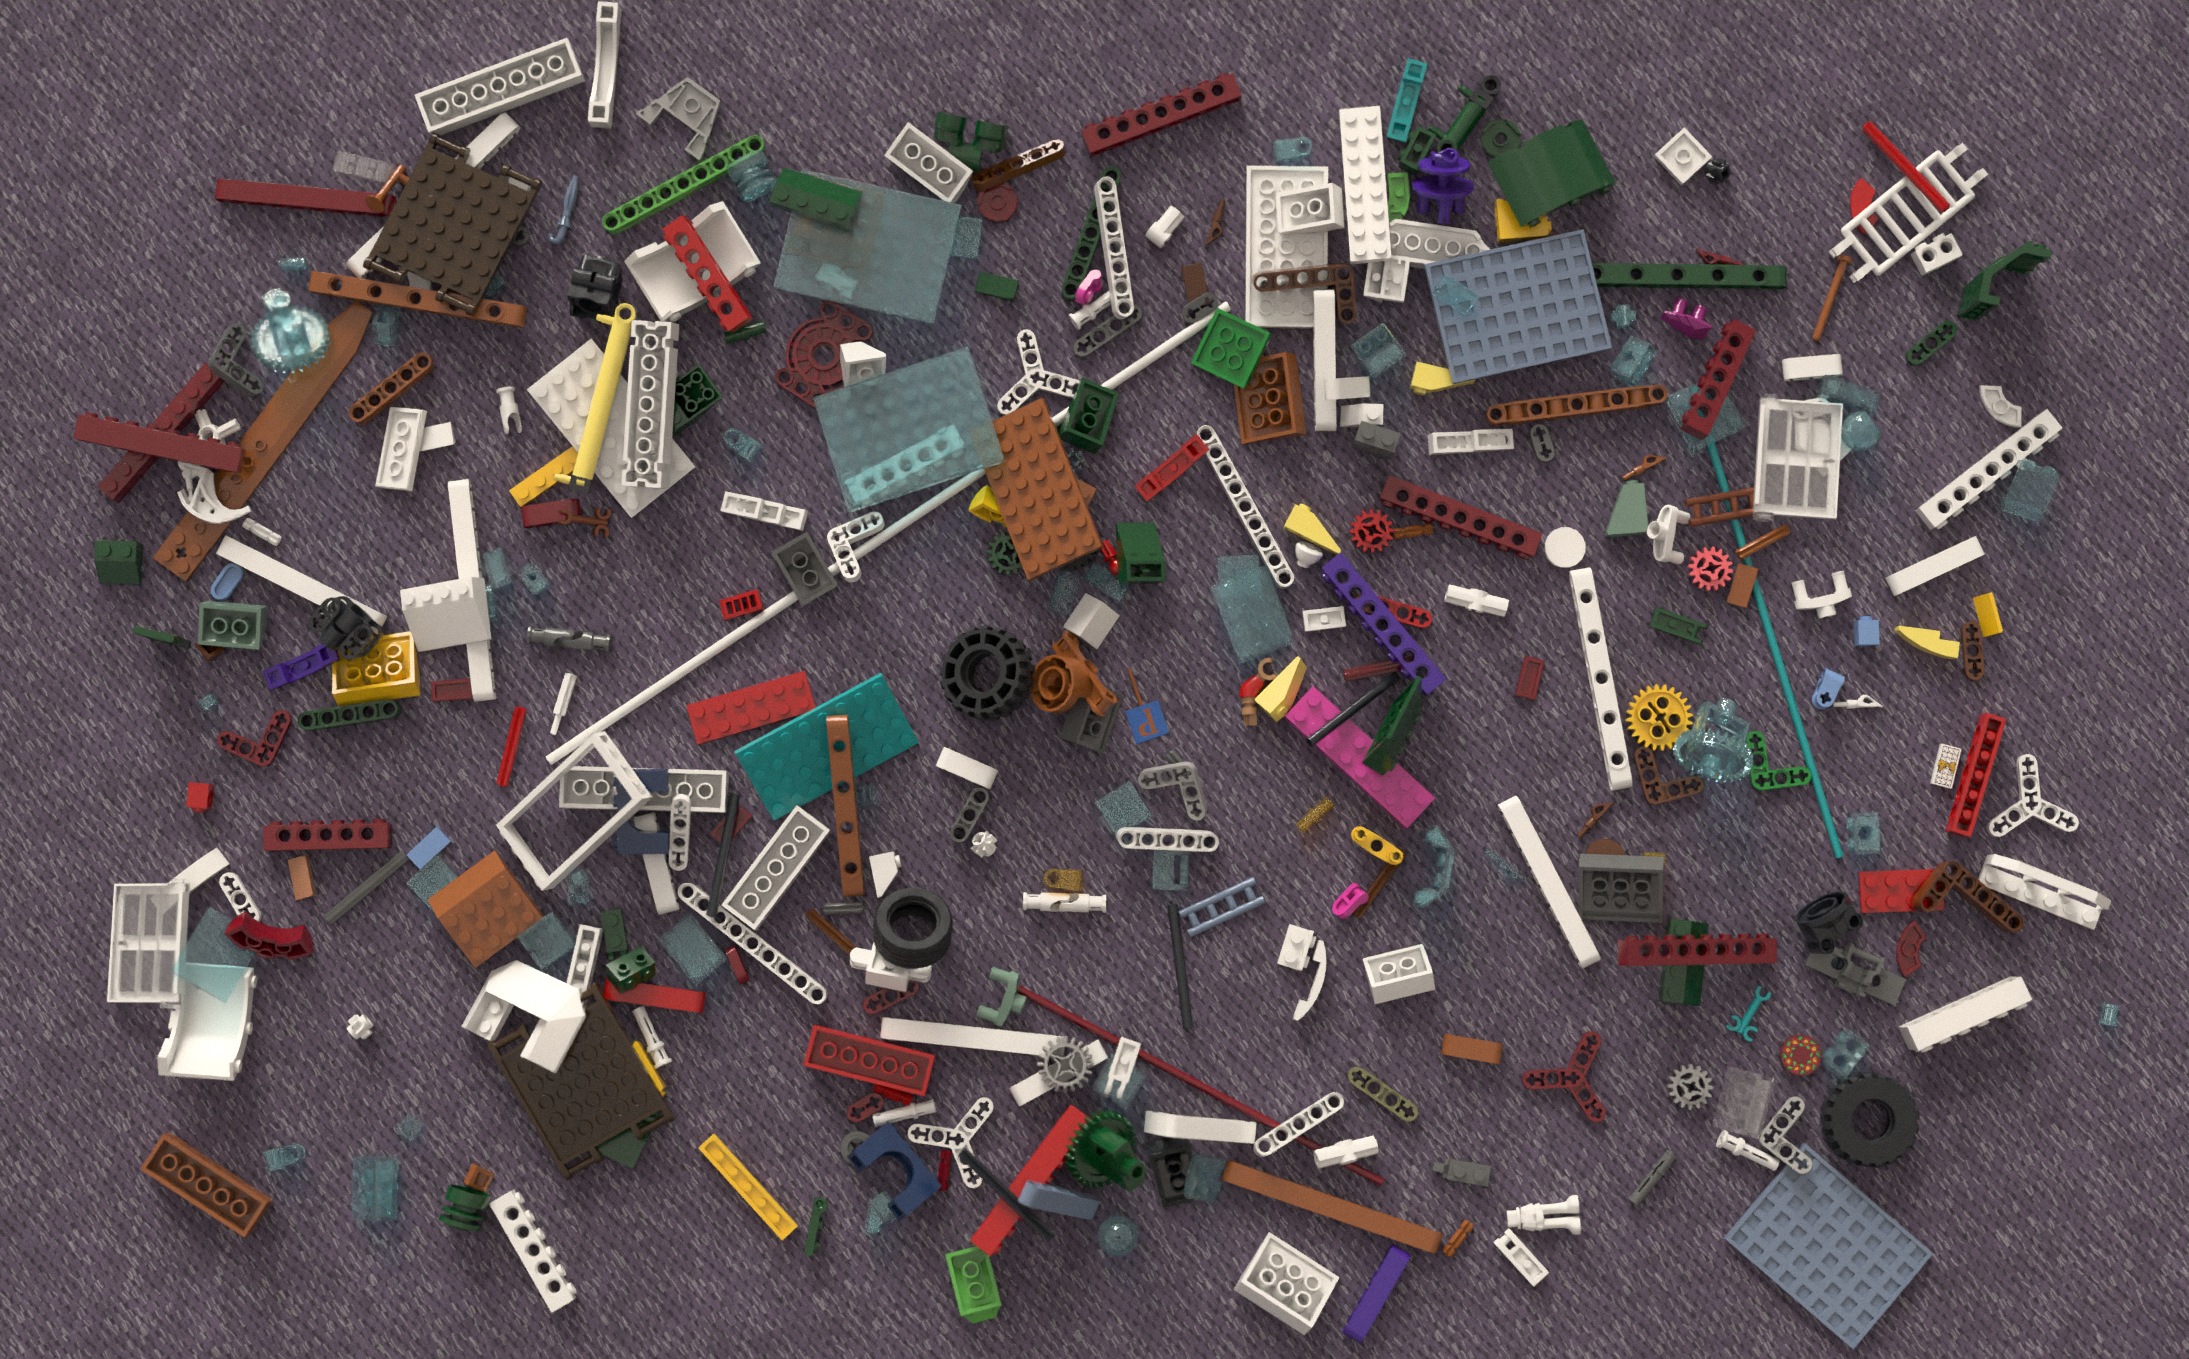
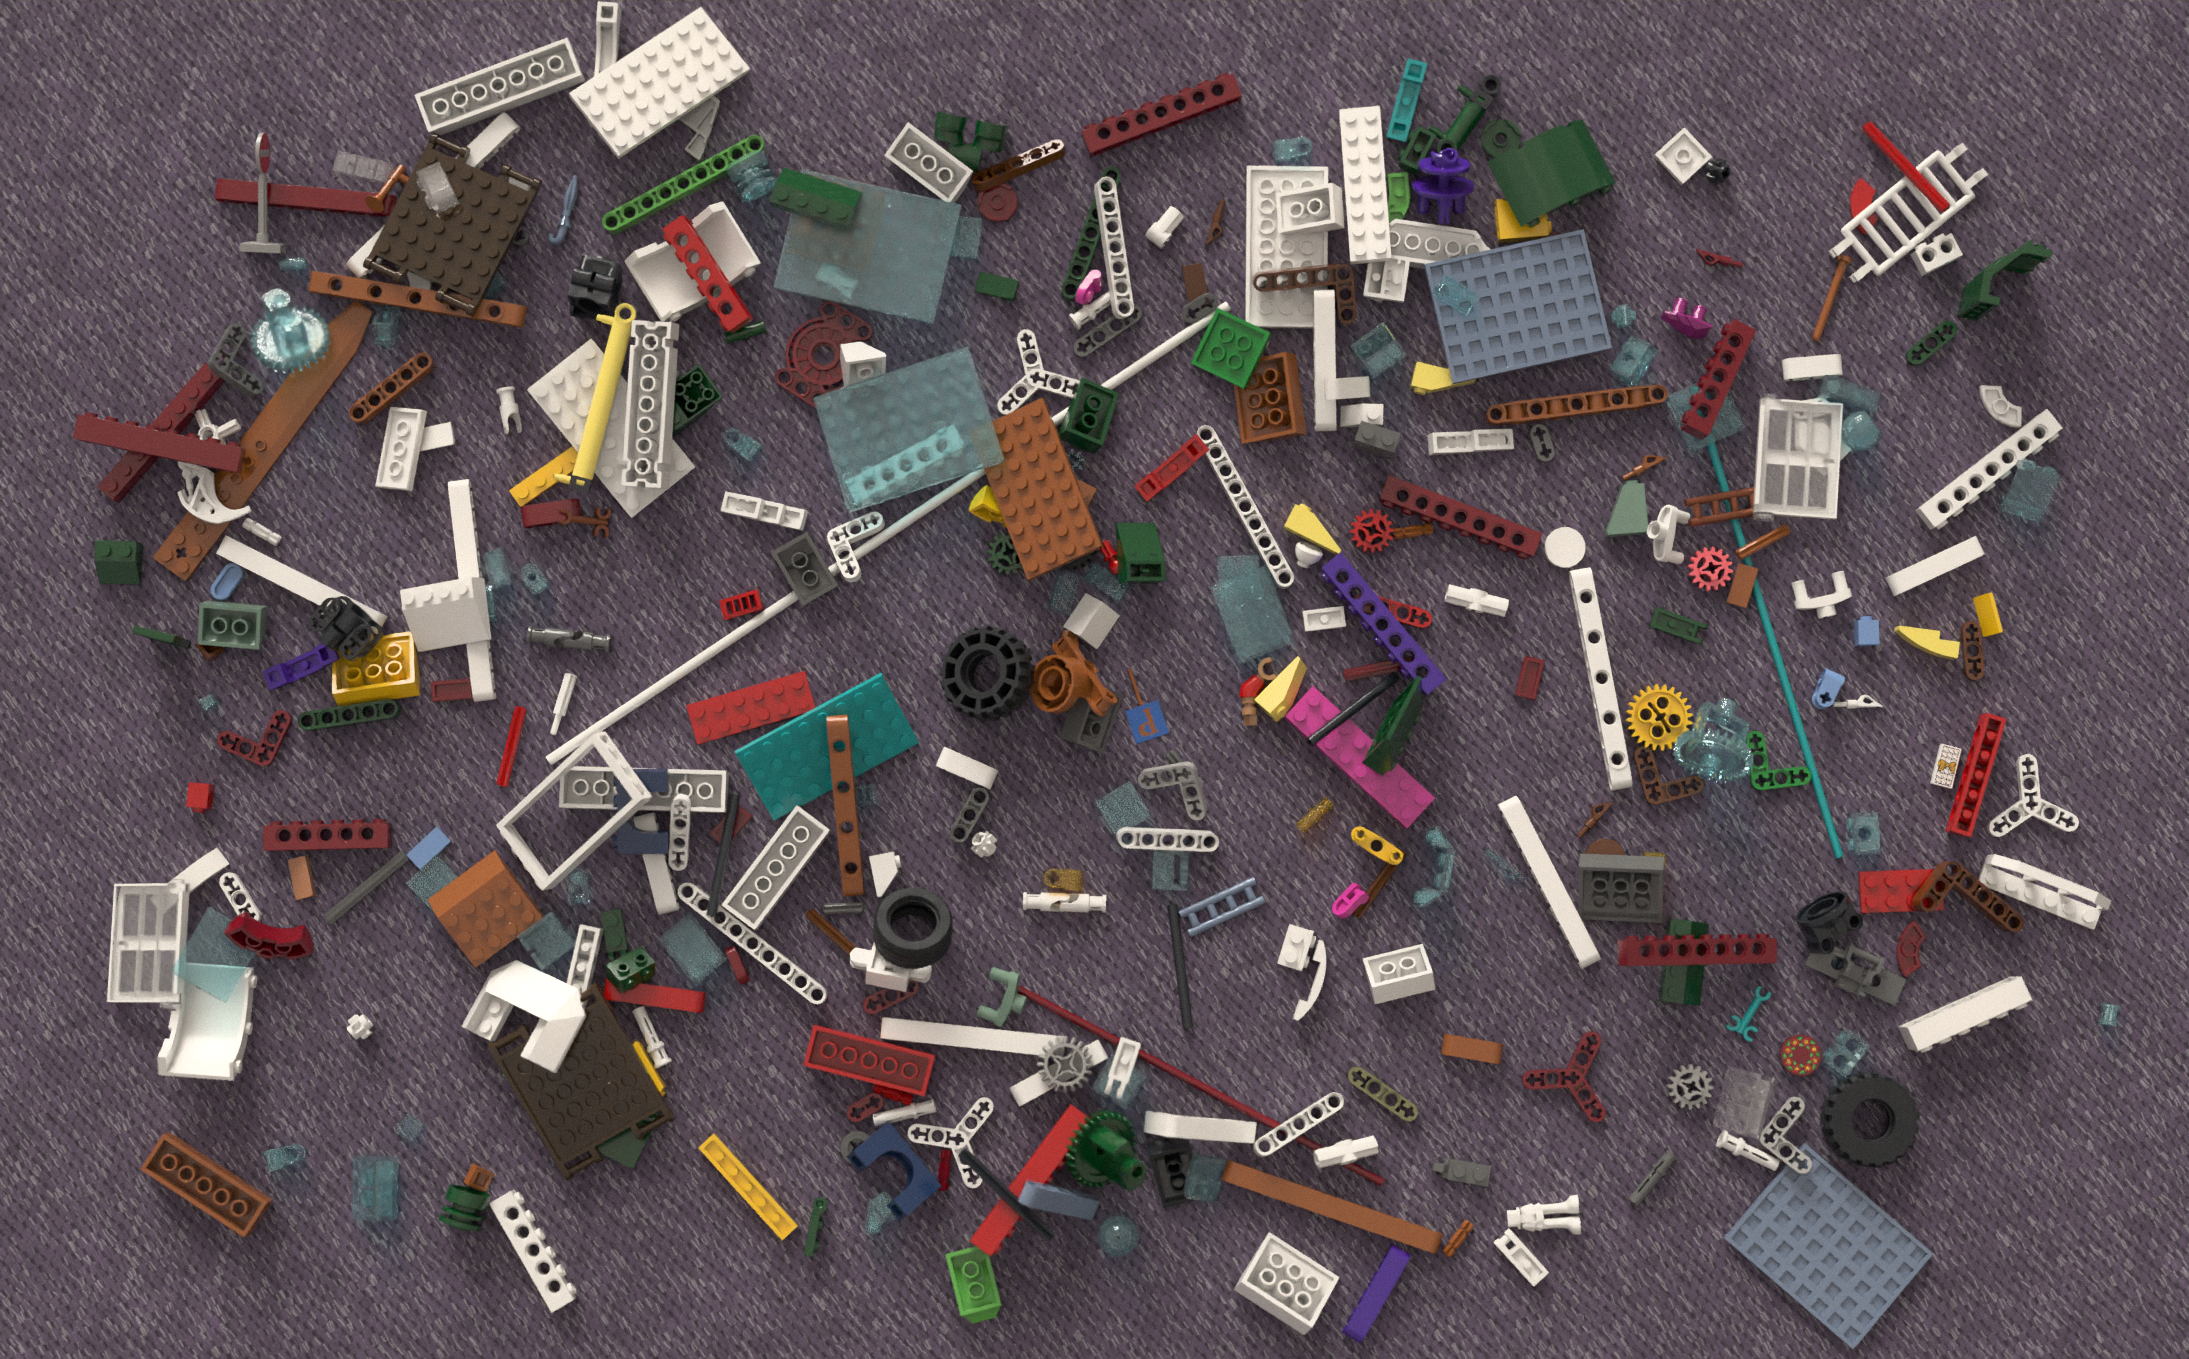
dark green beam [1592,263,1787,289] -> none
none -> light grey piece [240,132,286,253]
none -> clear brick [416,161,459,214]
none -> white plate [569,7,750,159]

